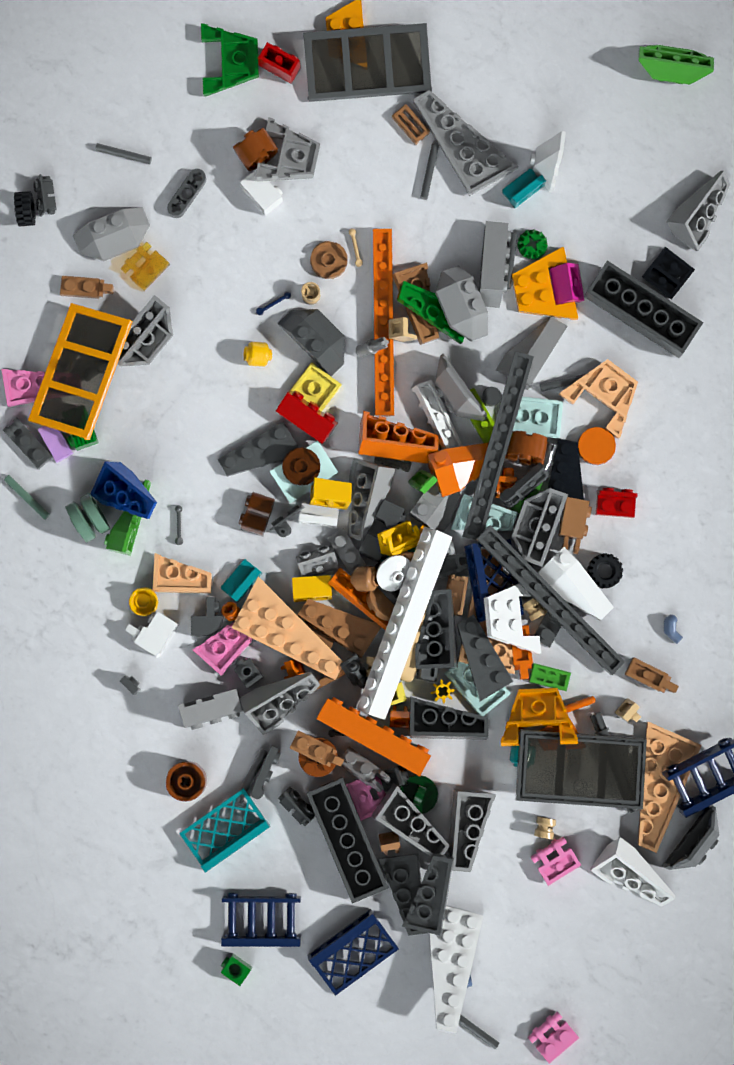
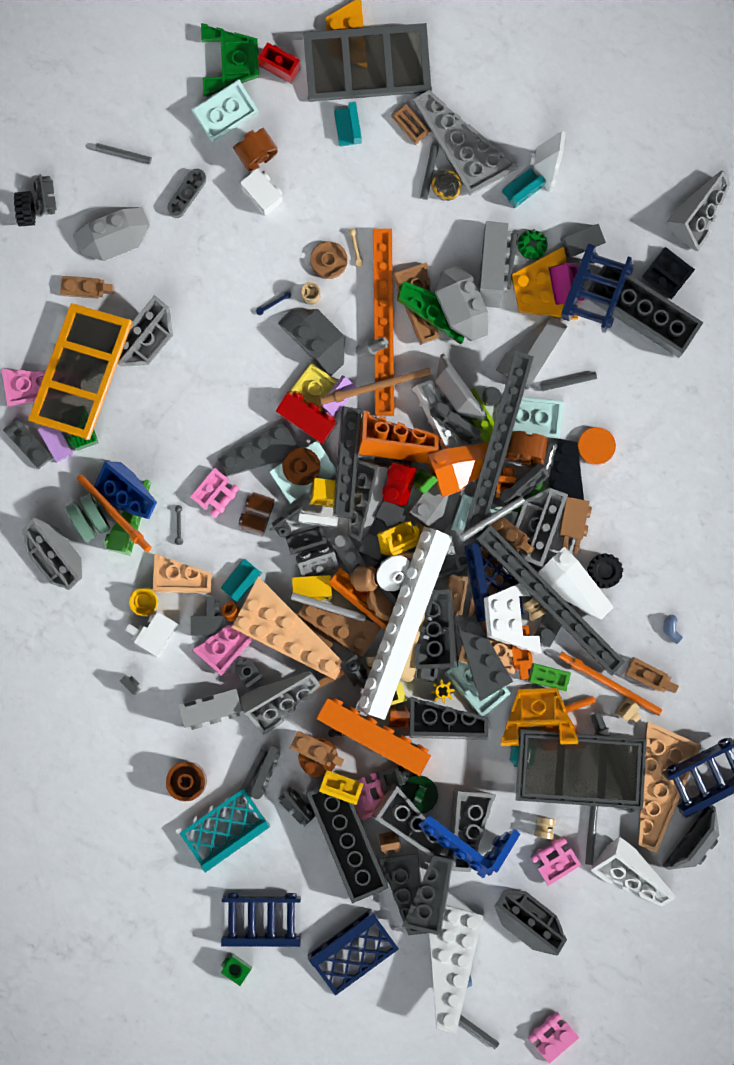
sand green bar [4,475,50,520] -> none
clear yellow plate [120,242,170,291] -> none
yellow head [243,342,272,367] -> none
light grey wing [254,117,320,181] -> none
orange tile [281,659,305,679] -> none
light grey hinge [340,746,391,792] -> none
tan panel [388,317,417,342] -> none
light nougat wing [559,359,638,439] -> none
red bracket [596,488,638,518] -> none
bright green wedge [638,45,714,85] -> none
none -> light grey wedge [22,518,82,590]
none -> orange bar [77,474,152,552]
none -> bright pink plate [190,468,240,518]
none -> light aqua tile [192,80,259,142]
none -> dark grey hinge [286,526,328,555]
none -> light grey bar [290,592,366,622]
none -> medium nougat bar [319,368,431,405]
none -> yellow hinge [319,770,364,805]
none -> lavender tile [320,375,357,417]
none -> dark grey tile [333,406,362,519]
none -> teal panel [334,101,362,147]
none -> red brick [382,463,417,505]
none -> blue bracket [418,816,521,878]
none -> dark grey hinge [430,402,481,444]
none -> clear smoke hair [431,170,461,201]
none -> light grey bar [459,496,525,541]
none -> medium nougat hinge [485,517,535,554]
none -> dark grey wedge [494,890,567,956]
none -> orange bar [558,652,663,716]
none -> dark grey hinge [560,223,606,258]
none -> dark blue fence [561,244,634,333]
none -> dark grey bar [585,806,598,865]

